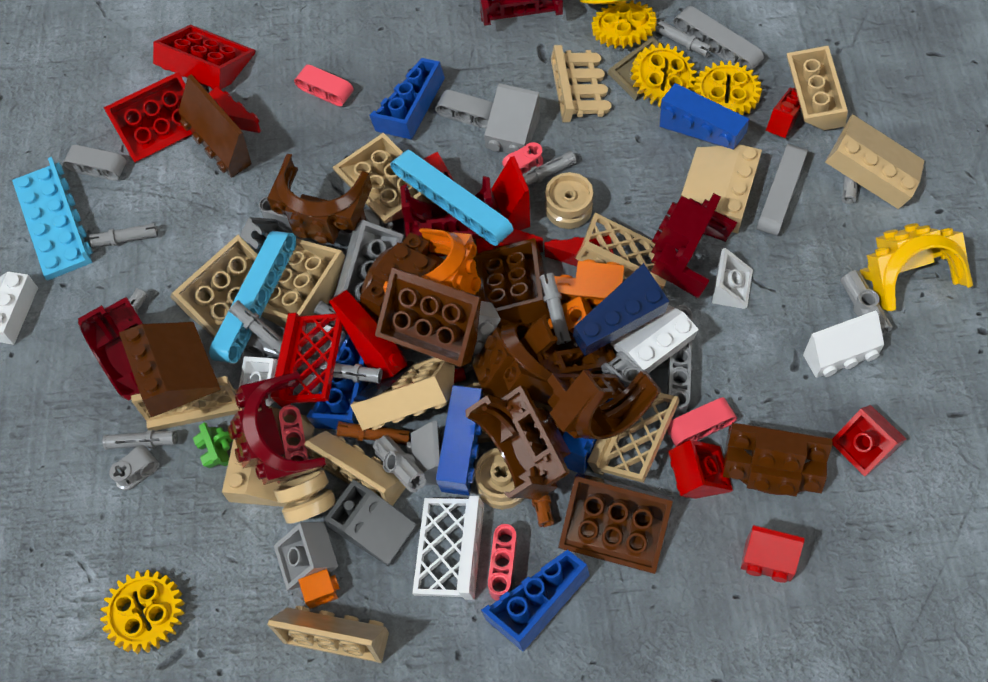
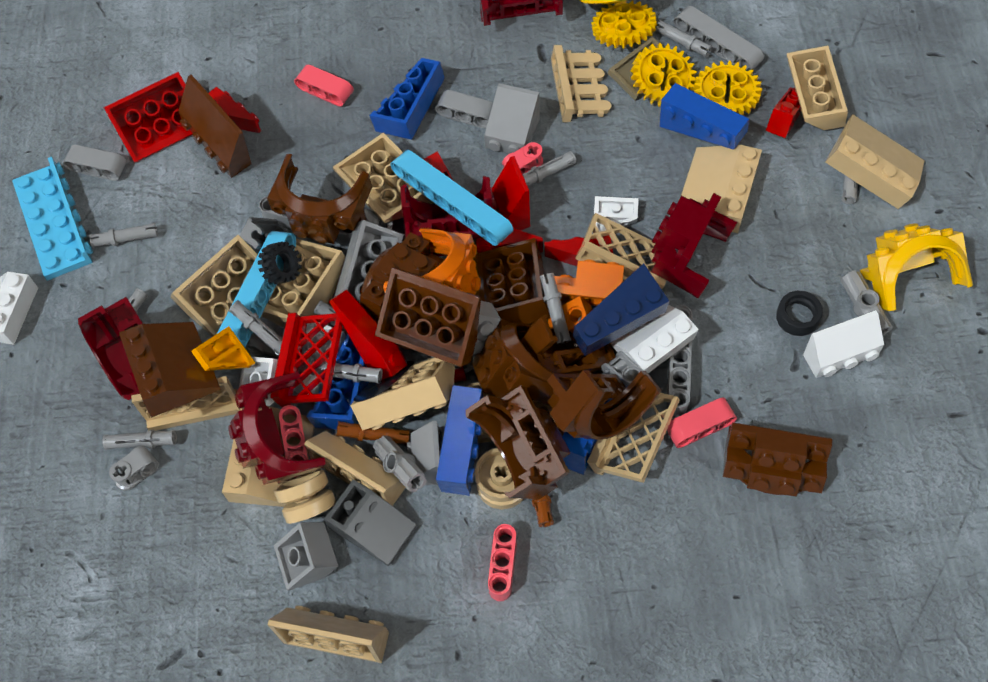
yellow gear [100,570,185,654] -> none
red slope [153,24,255,90] -> none
bright green hips [193,422,234,468] -> none
orange brick [298,569,340,609] -> none
white fence [412,496,484,600] -> none
blue wedge [481,549,590,652] -> none
tan wheel [545,172,593,229] -> none
reddish brown slope [558,473,674,574] -> none
red slope [668,439,733,499] -> none
white slope [712,248,753,309] -> none
slope [740,525,805,583] -> none
light grey beam [757,144,808,236] -> none
red slope [832,405,906,477] -> none
none -> light orange wing [191,326,255,371]
none -> black tyre [258,241,302,284]
none -> white wing [594,196,638,232]
none -> black tyre [776,290,823,336]

